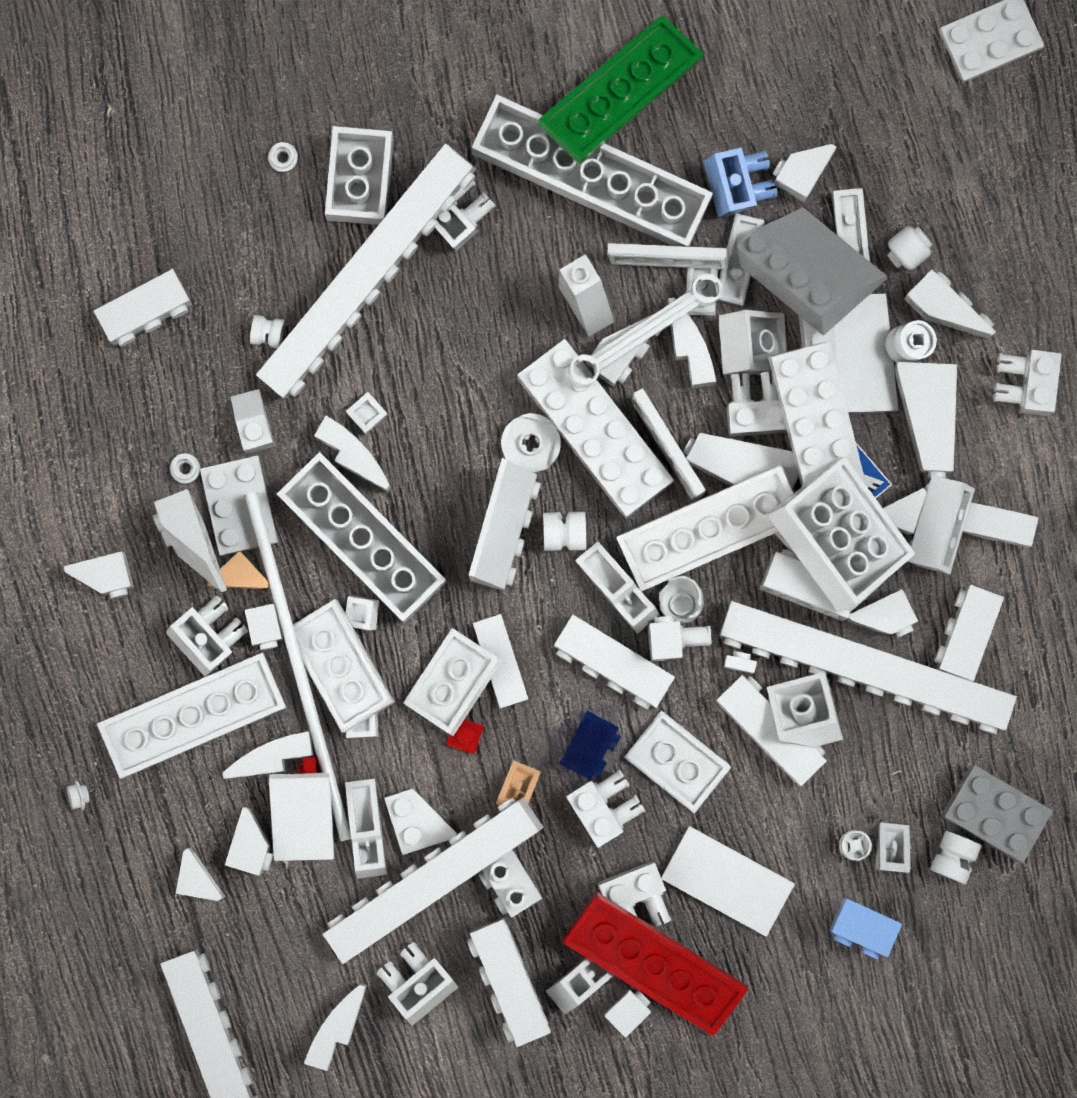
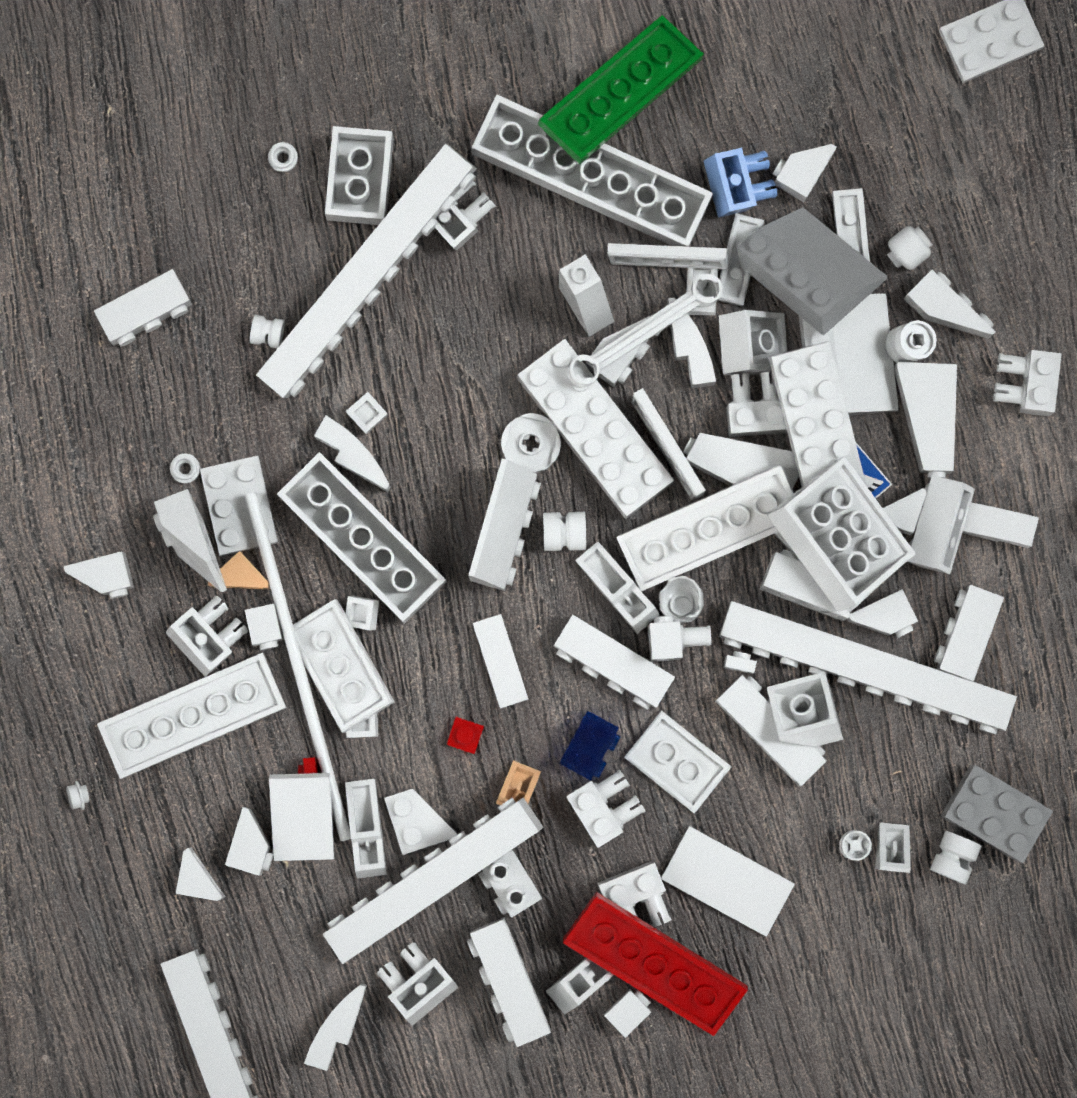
white slope [223,732,314,779] -> none
white slope [231,389,275,454] -> none
white plate [403,628,502,736] -> none
light blue brick [829,898,902,960] -> none

